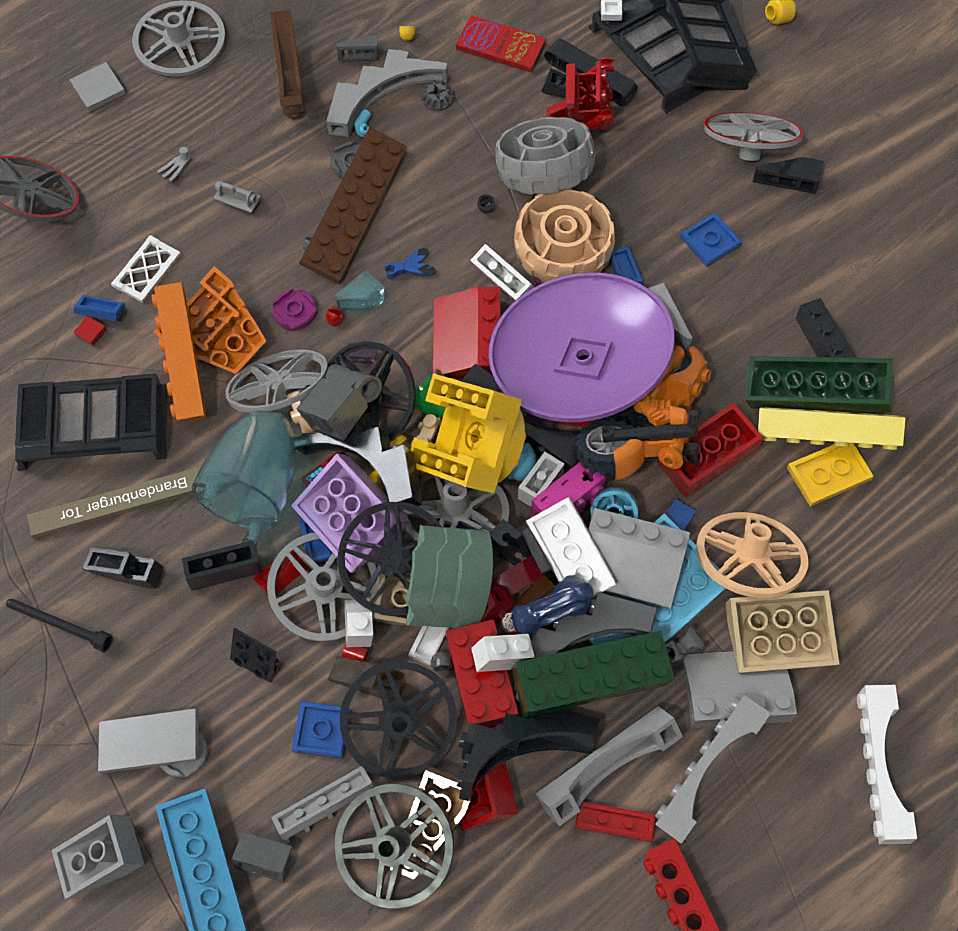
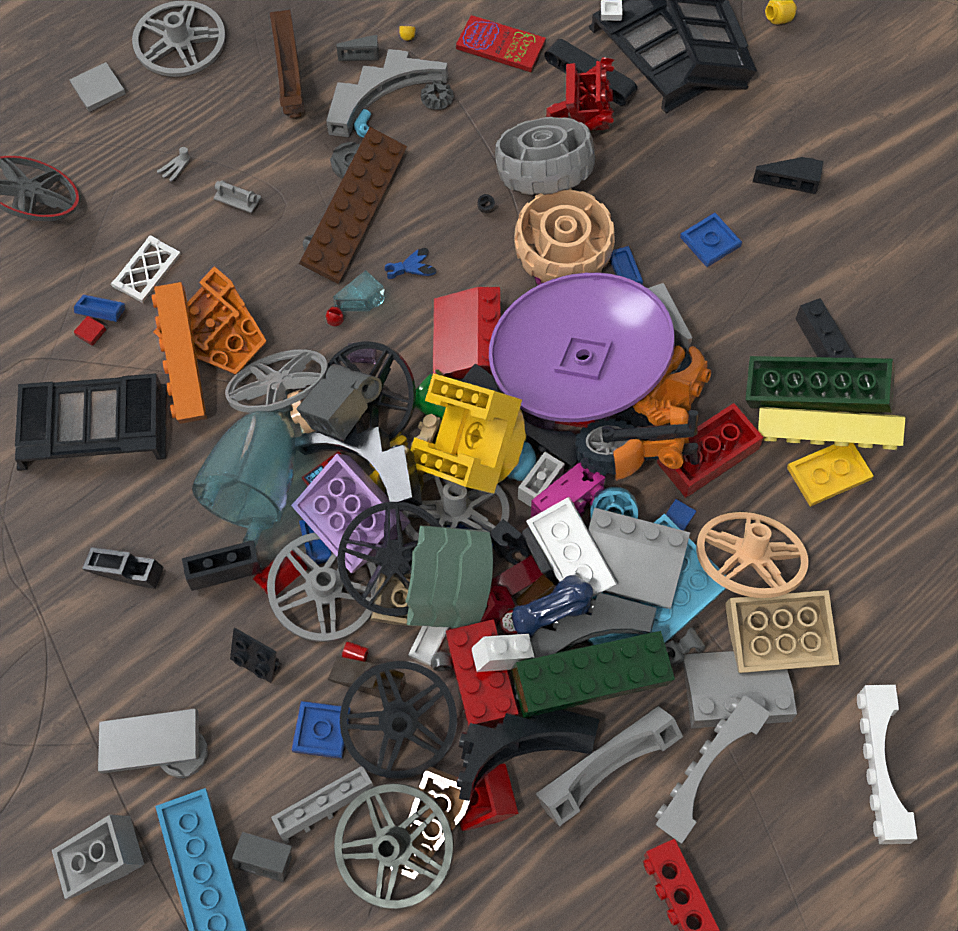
black piece [6,599,113,653] -> none
dark tan tile [27,464,218,539] -> none
magenta tile [272,289,317,331] -> none
white slope [344,599,373,647] -> none
white brick [470,244,534,301] -> none
black slope [541,68,566,98] -> none
red tile [575,801,656,842] -> none
light grey wheel [704,112,803,161] -> none

